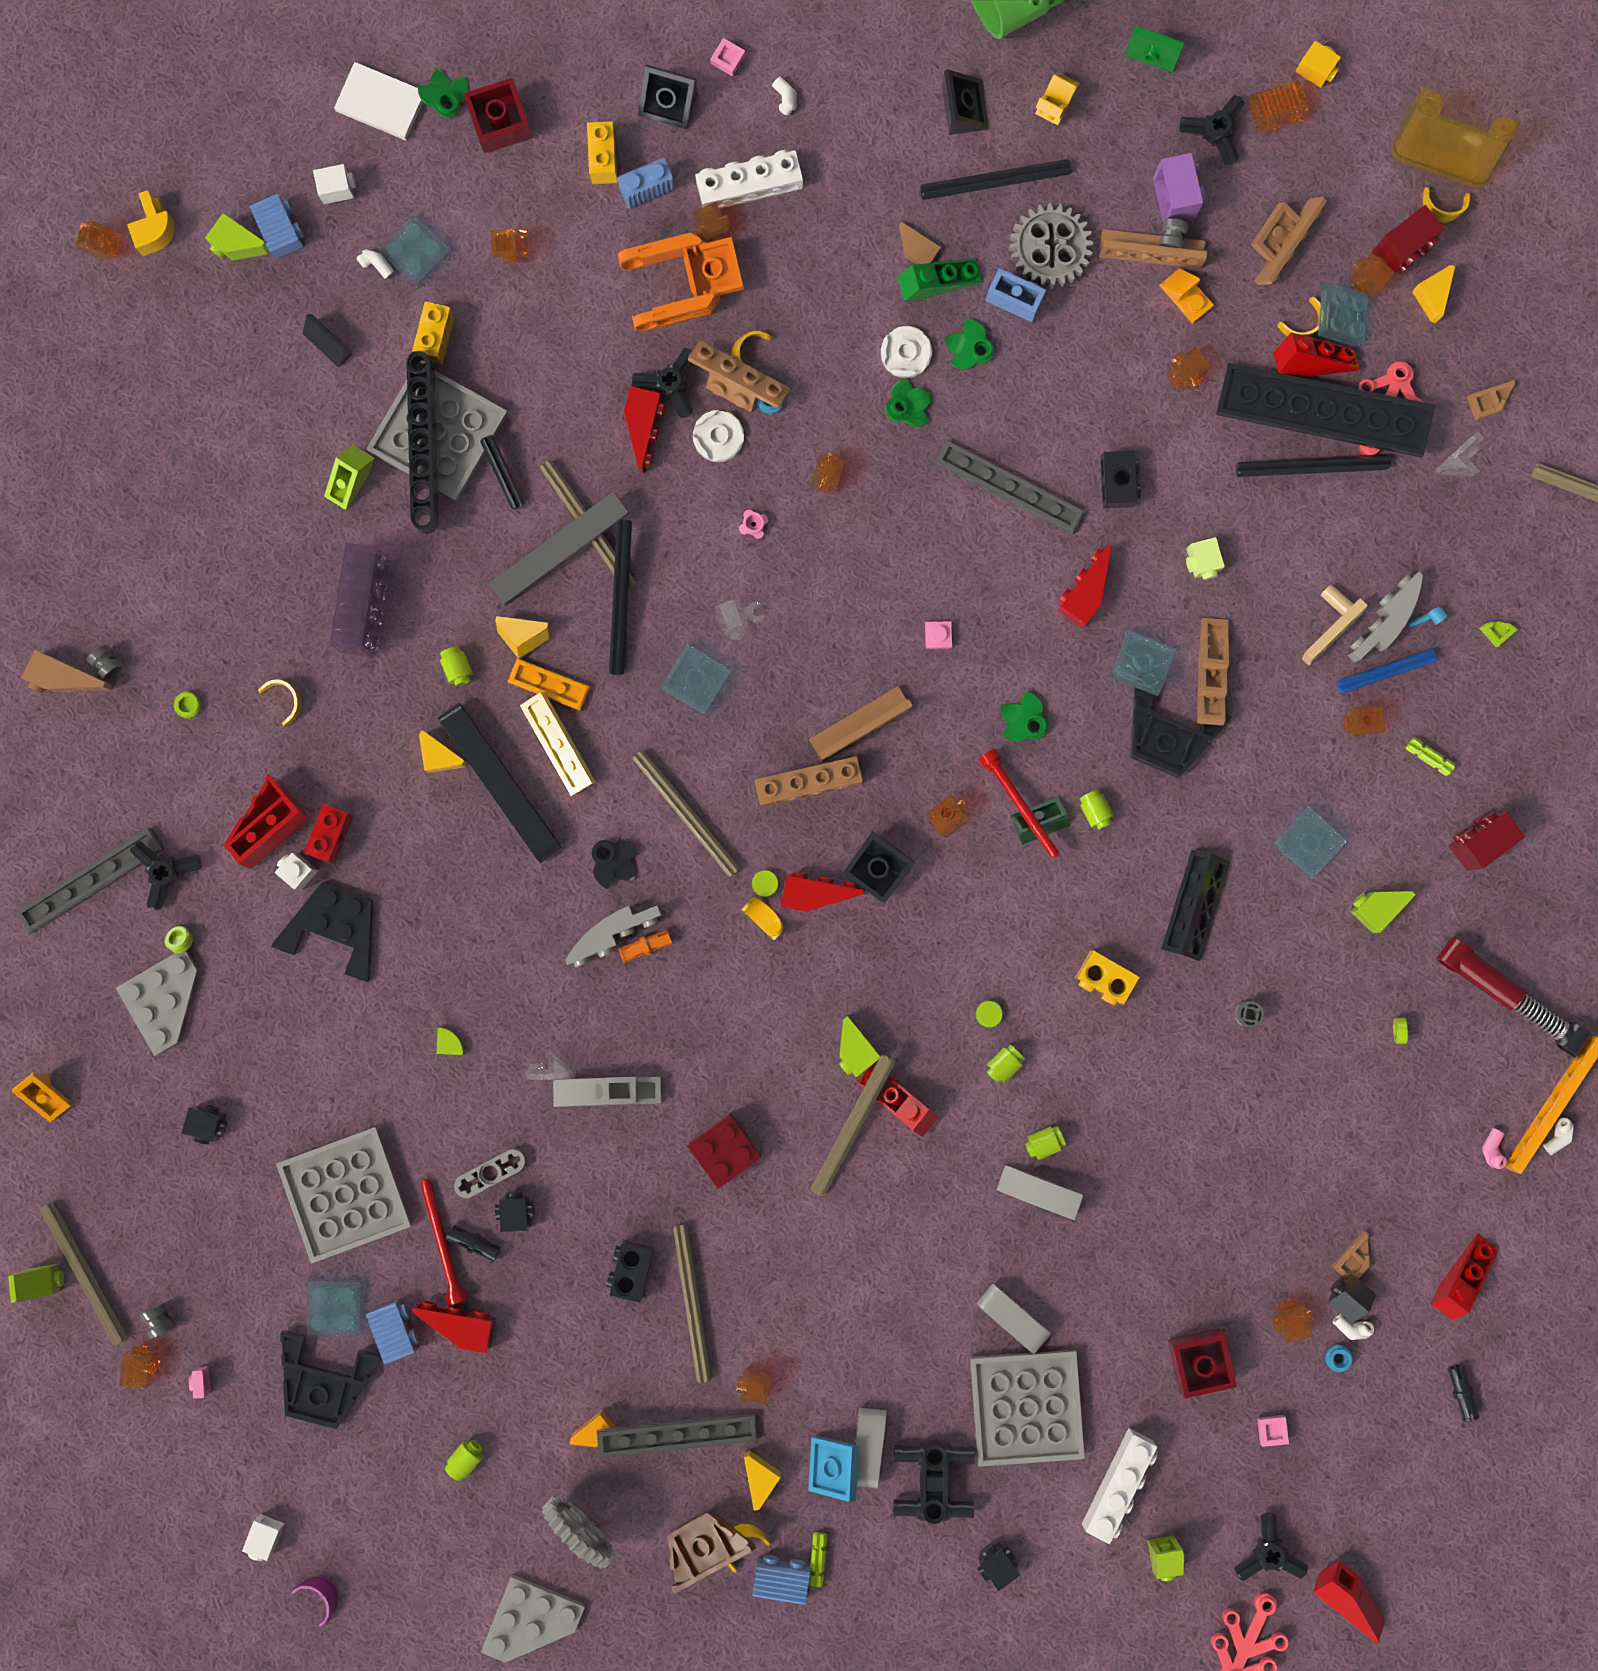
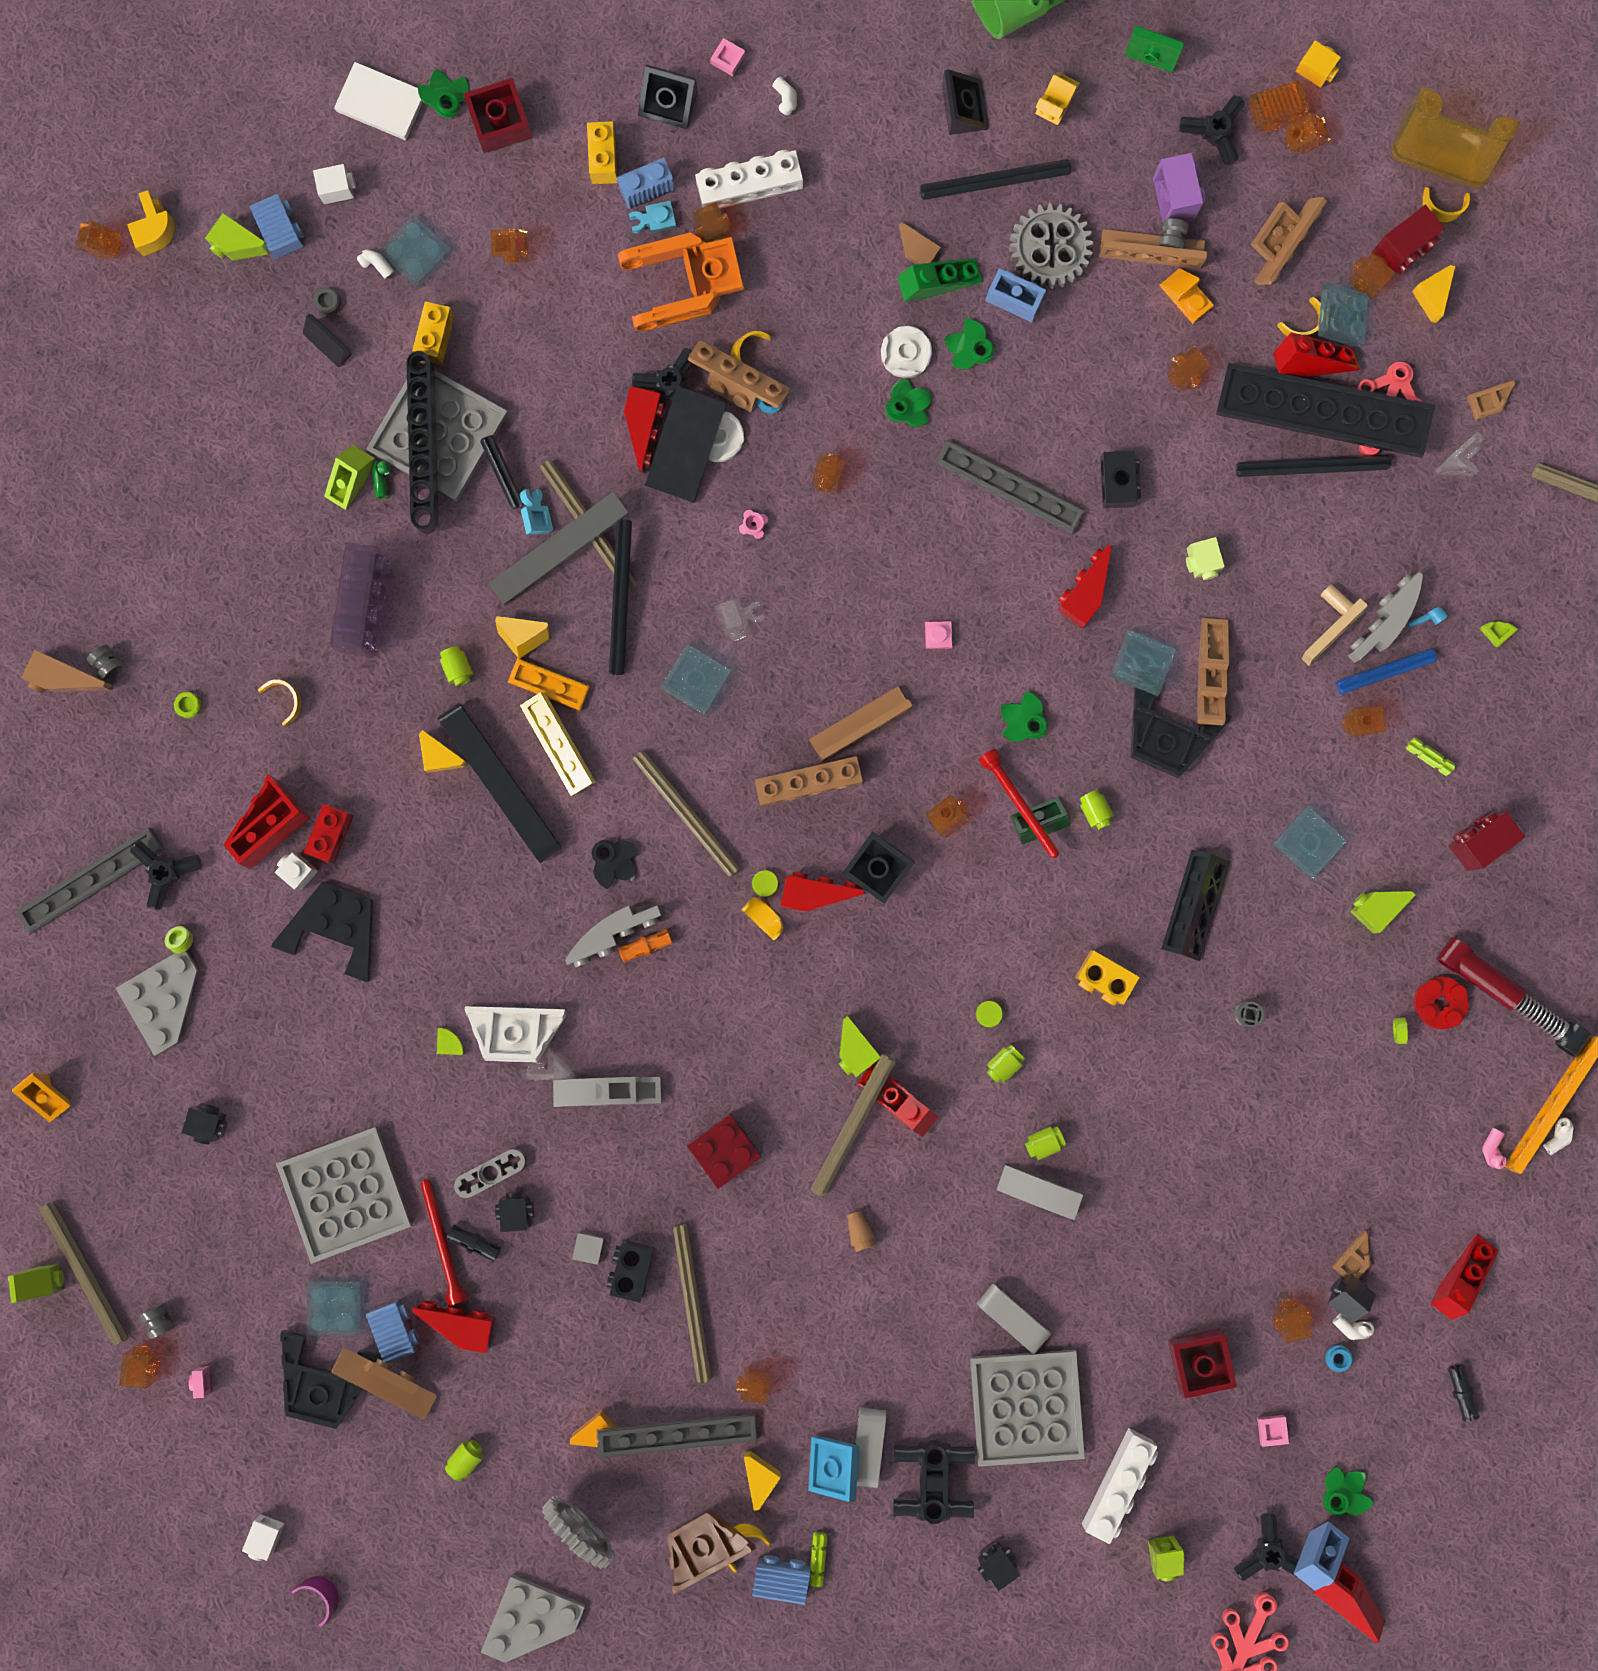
none -> dark grey tile [313,287,341,315]
none -> medium nougat bracket [331,1348,437,1419]
none -> green arm [372,460,391,499]
none -> white wing [465,1006,567,1062]
none -> medium azure plate [520,489,553,534]
none -> light grey tile [572,1232,604,1265]
none -> medium azure plate [629,201,676,234]
none -> black tile [645,386,727,503]
none -> medium nougat cone [847,1211,876,1252]
none -> clear orange brick [1284,113,1330,154]
none -> medium blue brick [1294,1521,1350,1591]
none -> green plate [1322,1467,1373,1515]
none -> red plate [1413,977,1468,1029]

